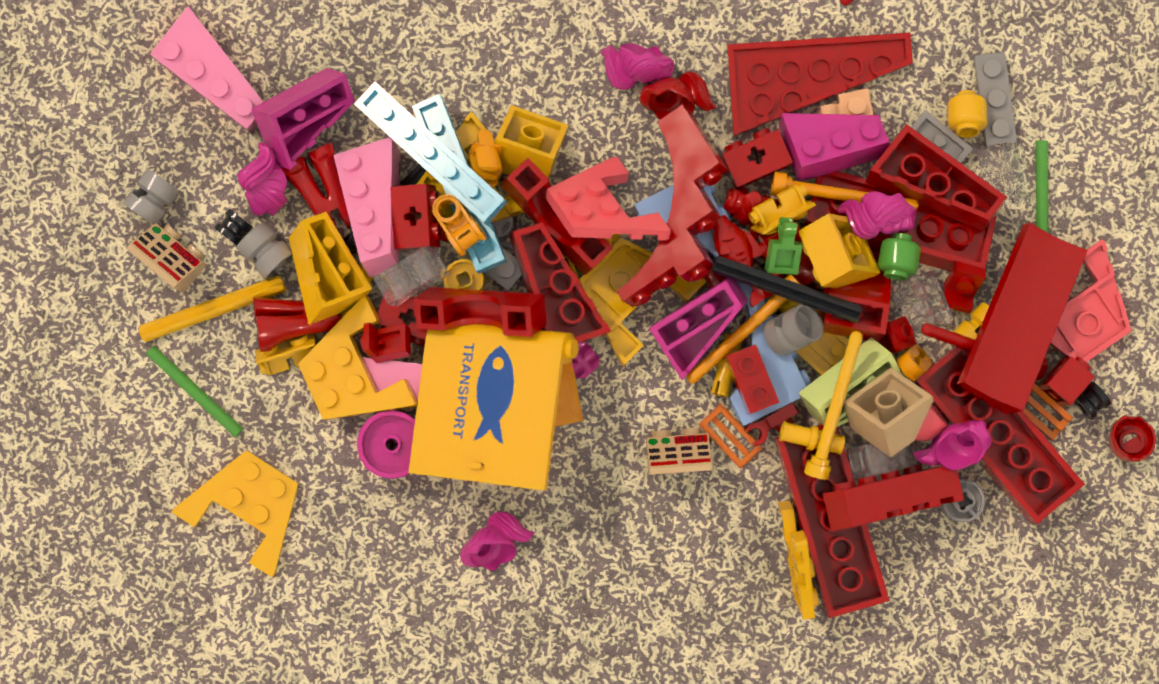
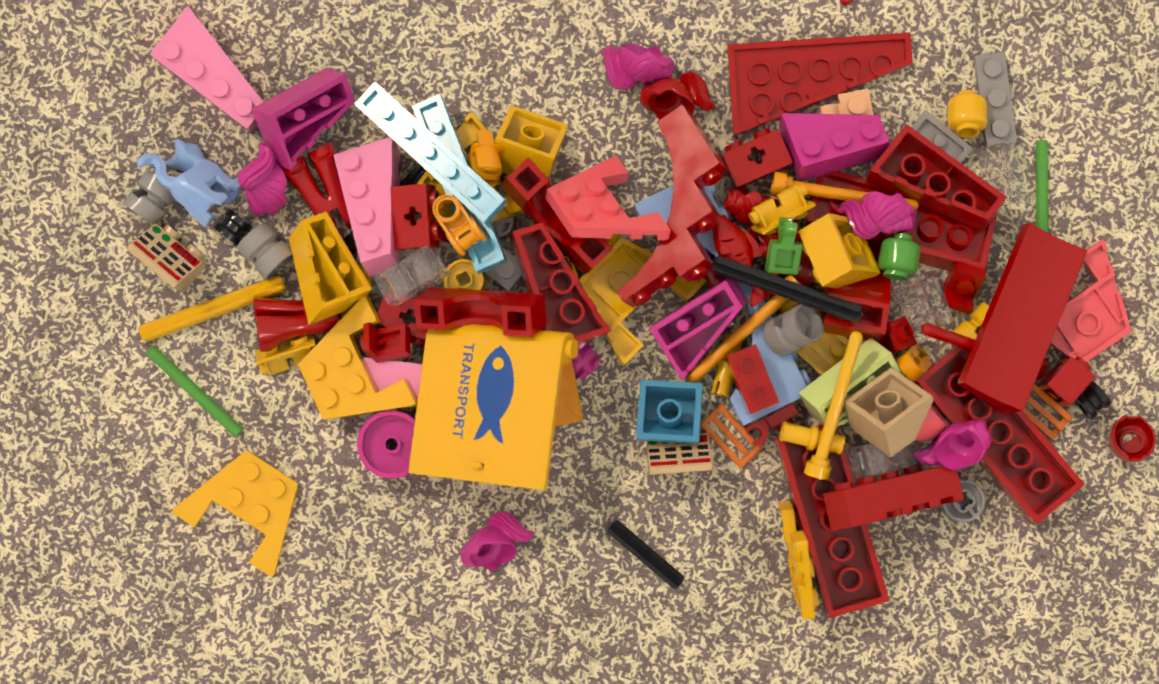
none -> light blue animal [137,139,242,227]
none -> black axle [607,520,684,589]
none -> dark azure slope [636,380,703,444]

